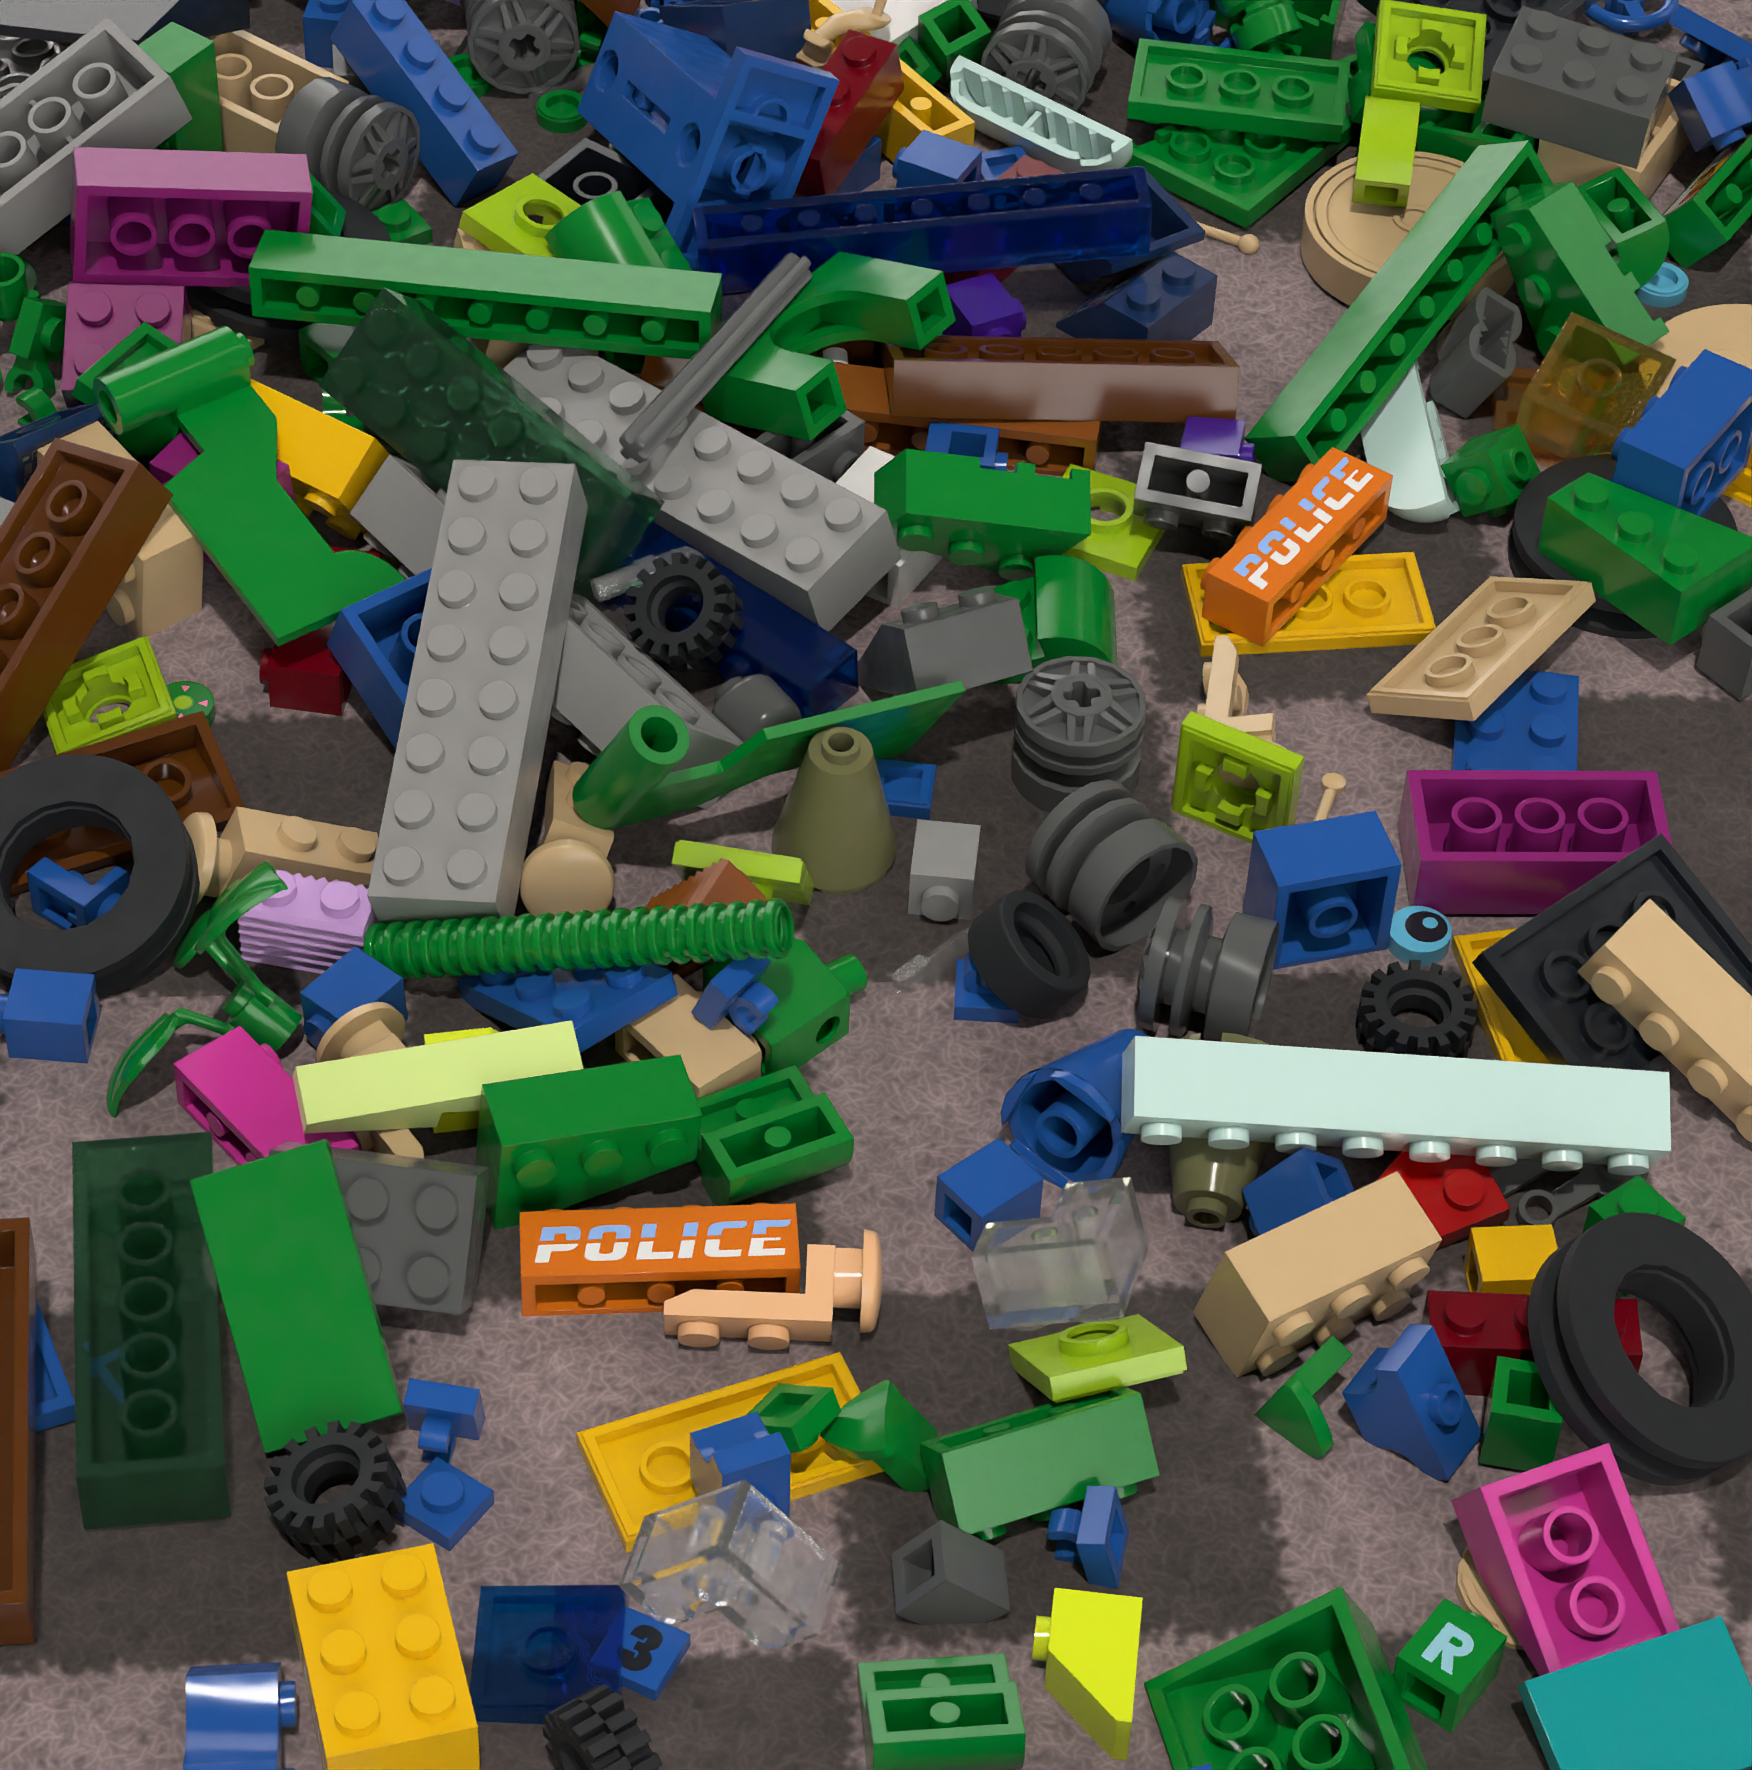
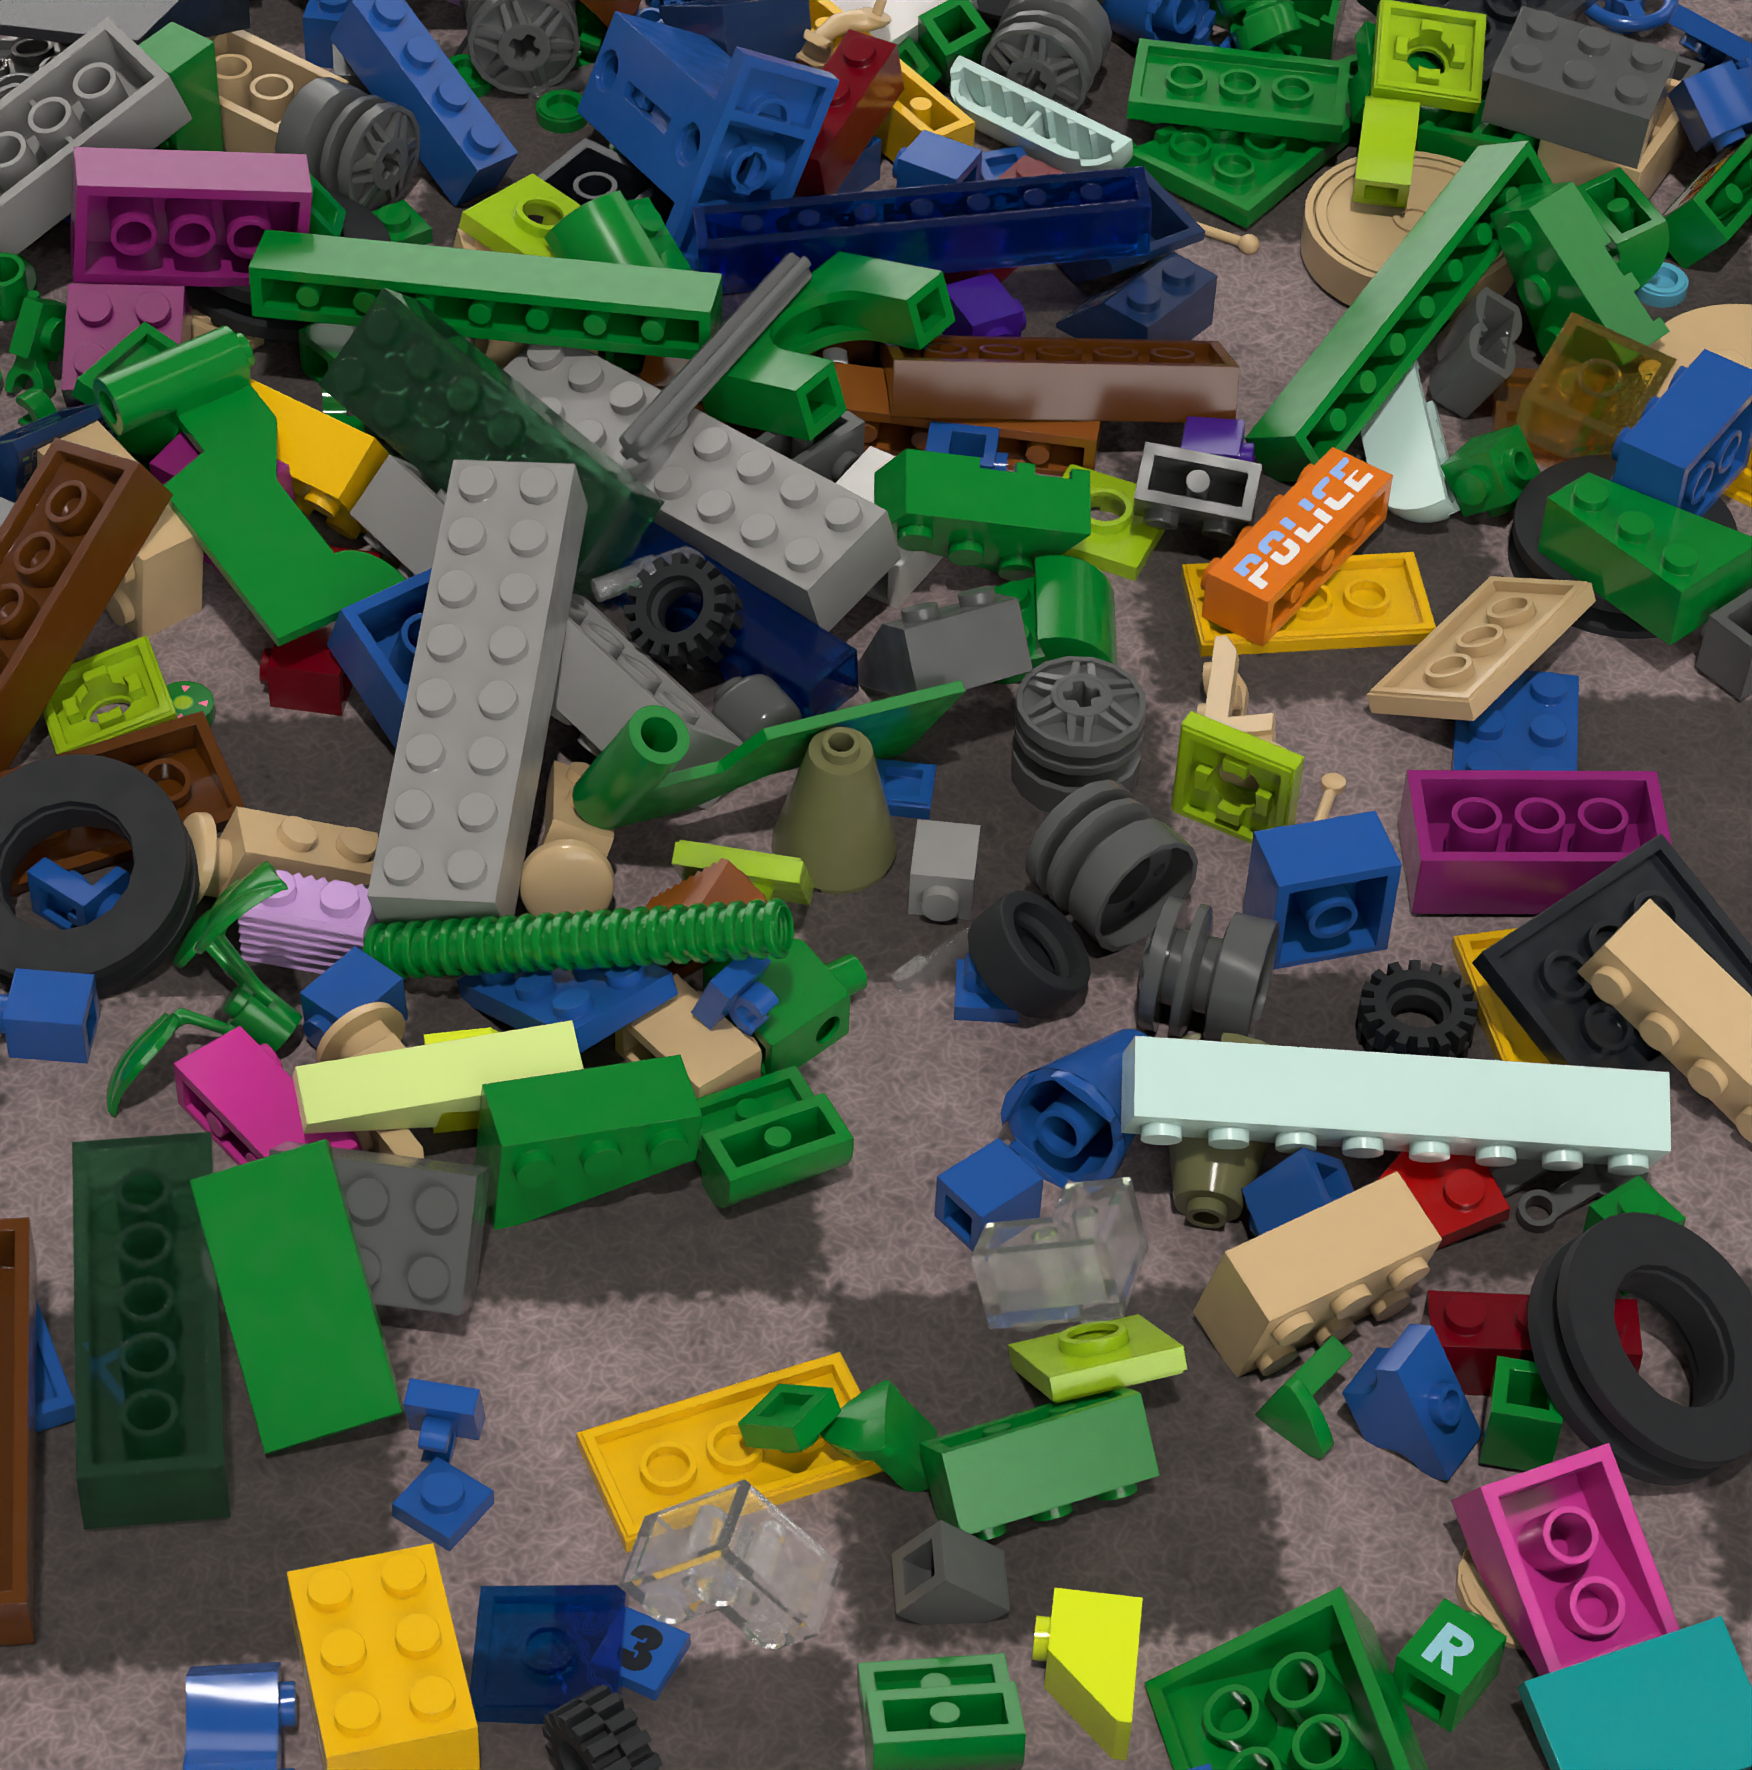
black tyre [263,1421,407,1562] -> none
orange brick [520,1203,801,1316] -> none
light nougat piece [663,1229,883,1350] -> none
blue brick [690,1412,791,1560] -> none
blue tile [1047,1486,1129,1589] -> none
medium azure tile [1388,906,1452,966] -> none
yellow brick [1463,1224,1558,1295] -> none

